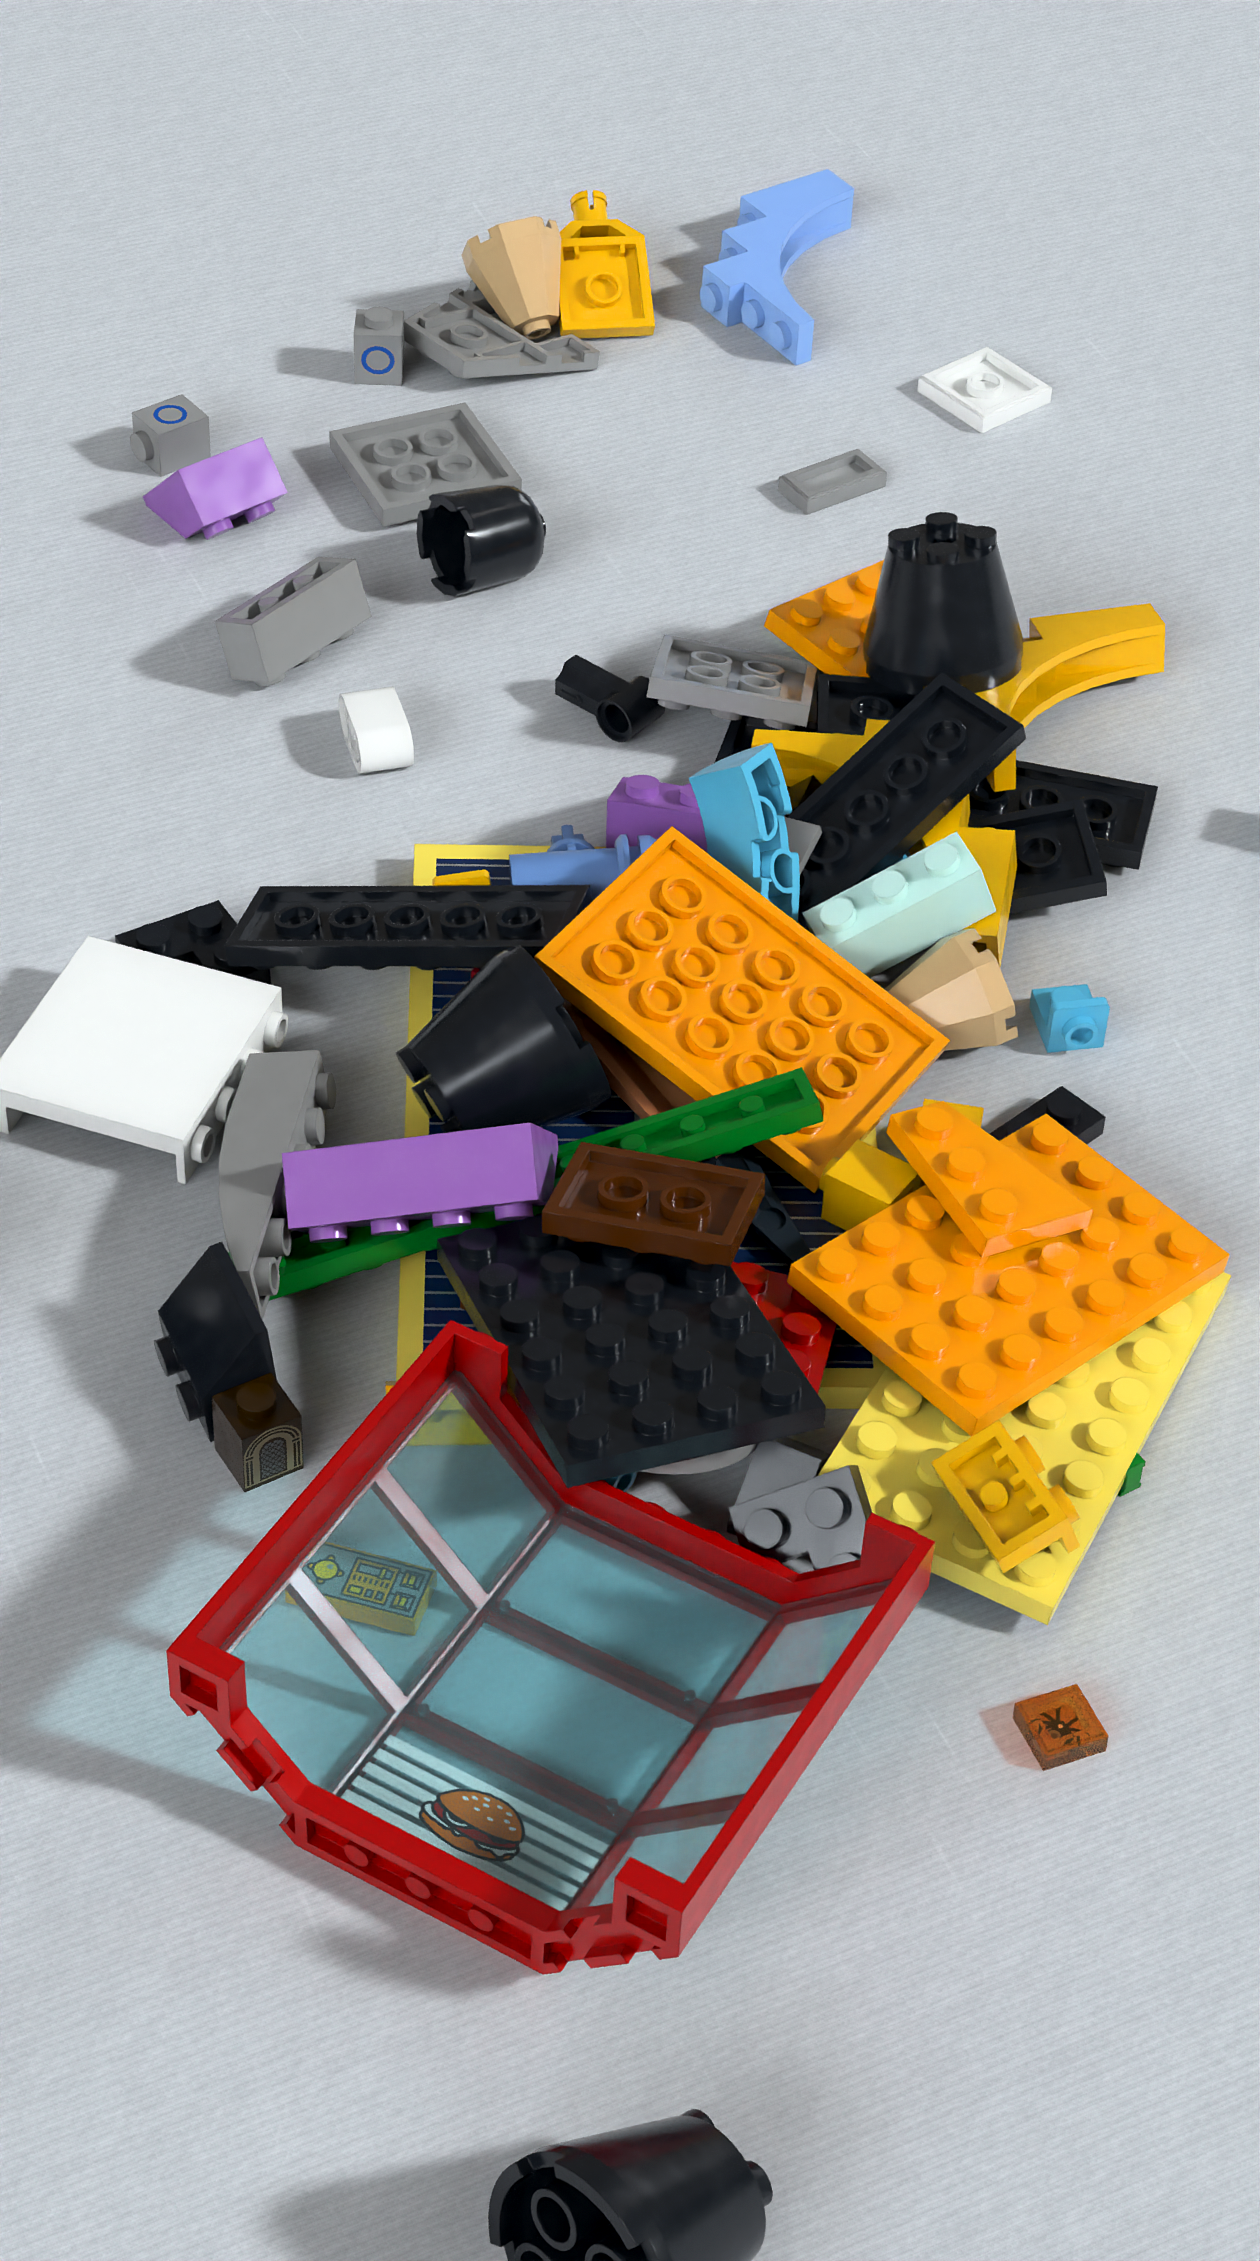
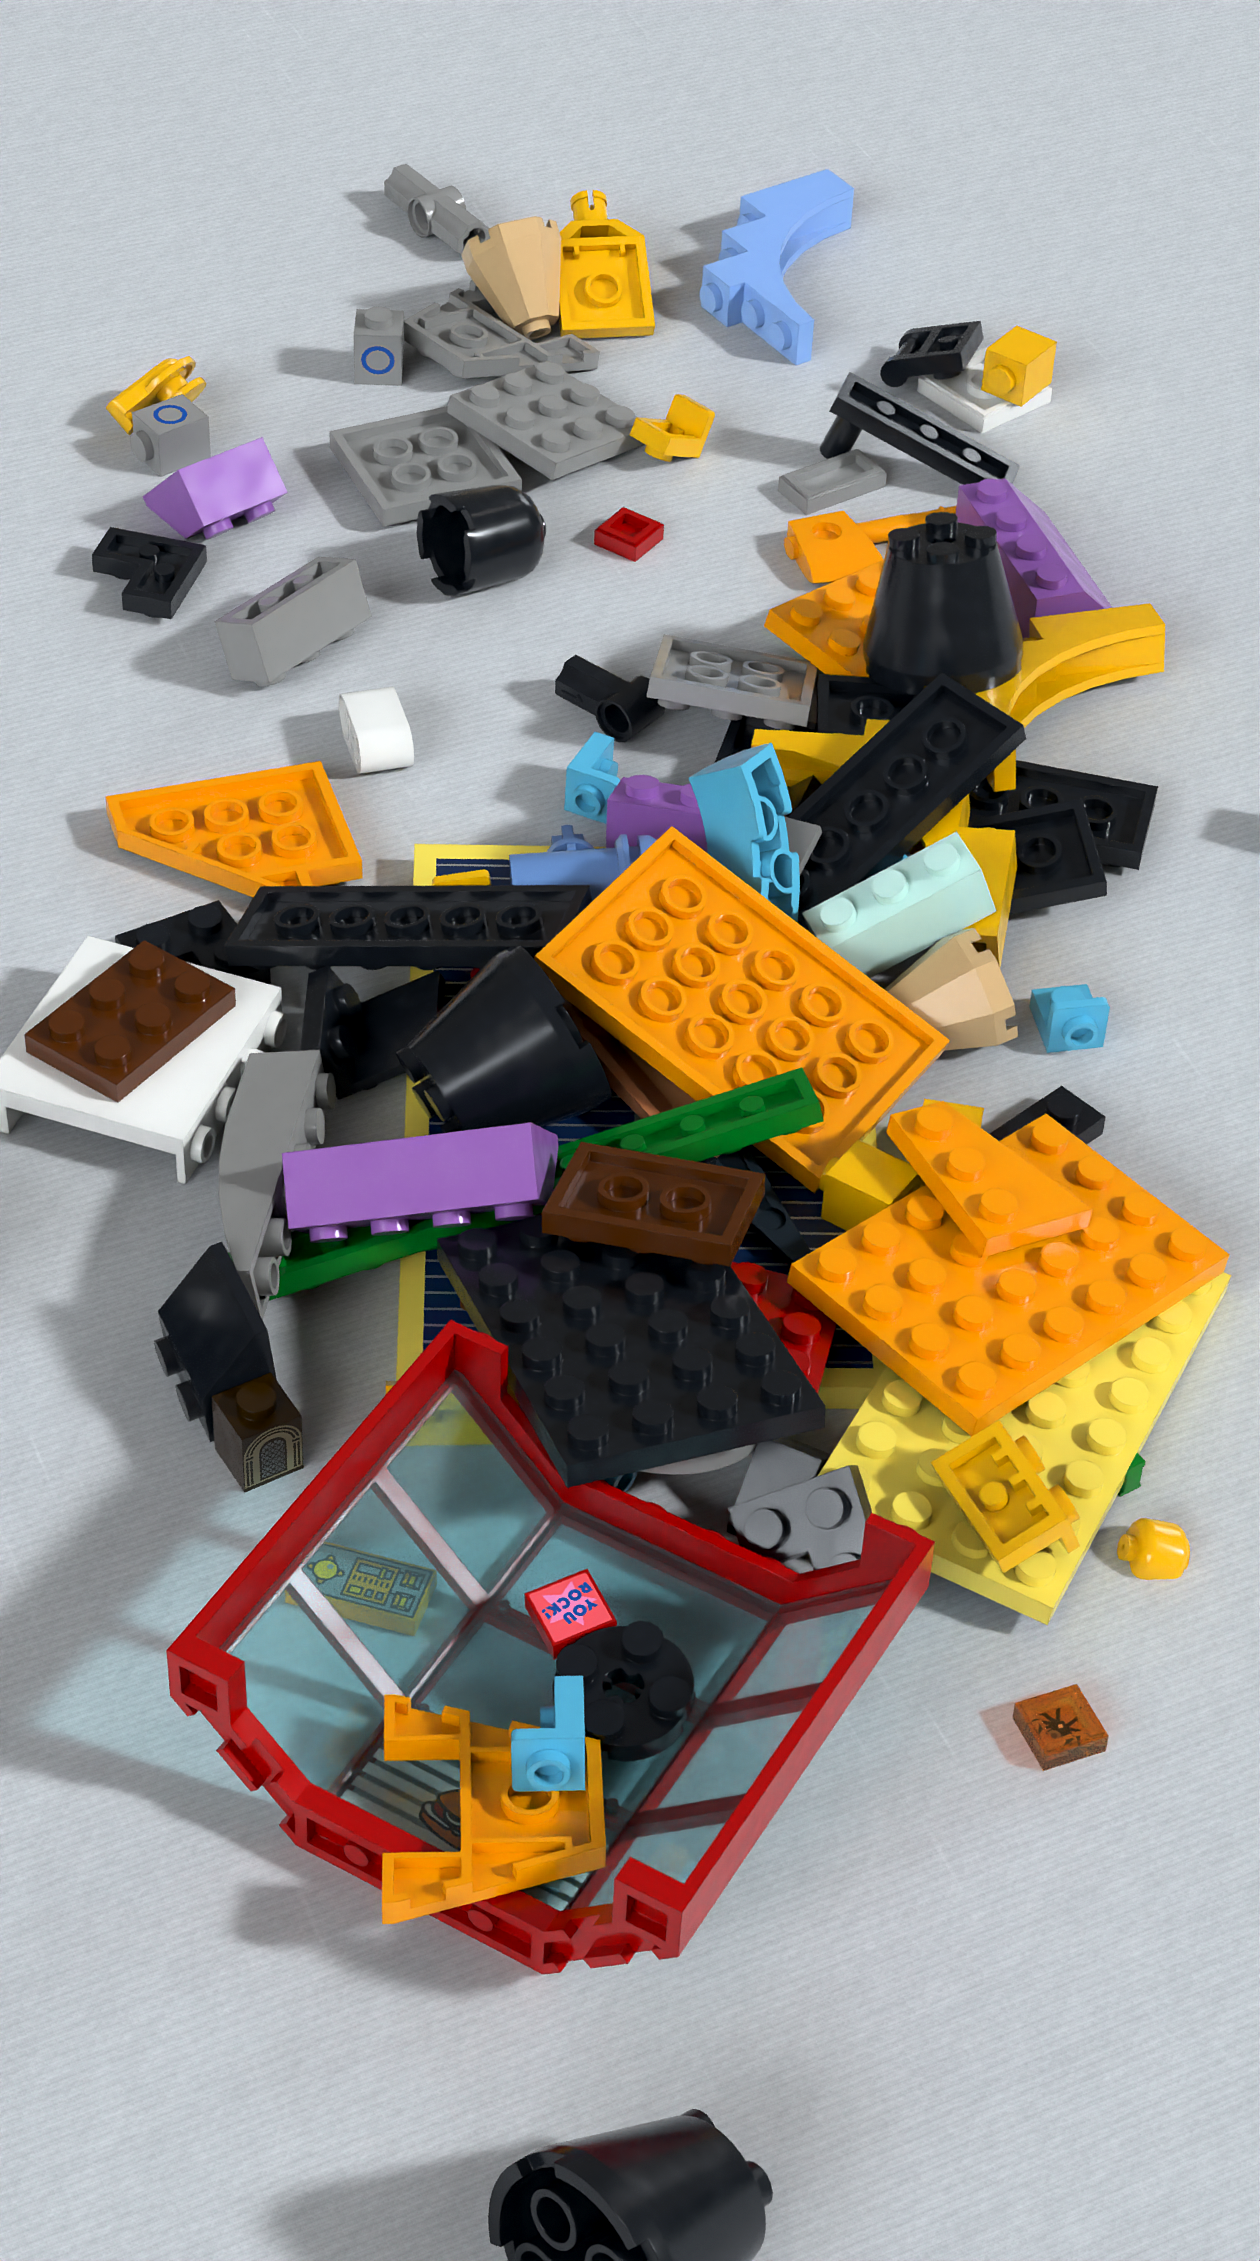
none -> reddish brown plate [24,940,236,1103]
none -> black plate [92,527,207,619]
none -> light orange wing [105,761,363,897]
none -> yellow piece [106,356,206,435]
none -> black bracket [300,965,446,1100]
none -> light orange wing [382,1694,606,1924]
none -> light grey piece [384,164,490,254]
none -> light grey plate [447,361,645,480]
none -> medium azure bracket [511,1676,585,1792]
none -> tile [524,1569,617,1660]
none -> black plate [552,1621,694,1762]
none -> medium azure bracket [564,732,620,824]
none -> red tile [594,507,664,562]
none -> yellow bracket [629,394,715,462]
none -> light orange piece [784,505,957,583]
none -> black piece [819,372,1020,485]
none -> black plate [880,321,984,388]
none -> medium lavender slope [955,478,1113,639]
none -> yellow brick [981,325,1057,407]
none -> yellow piece [1117,1518,1190,1580]

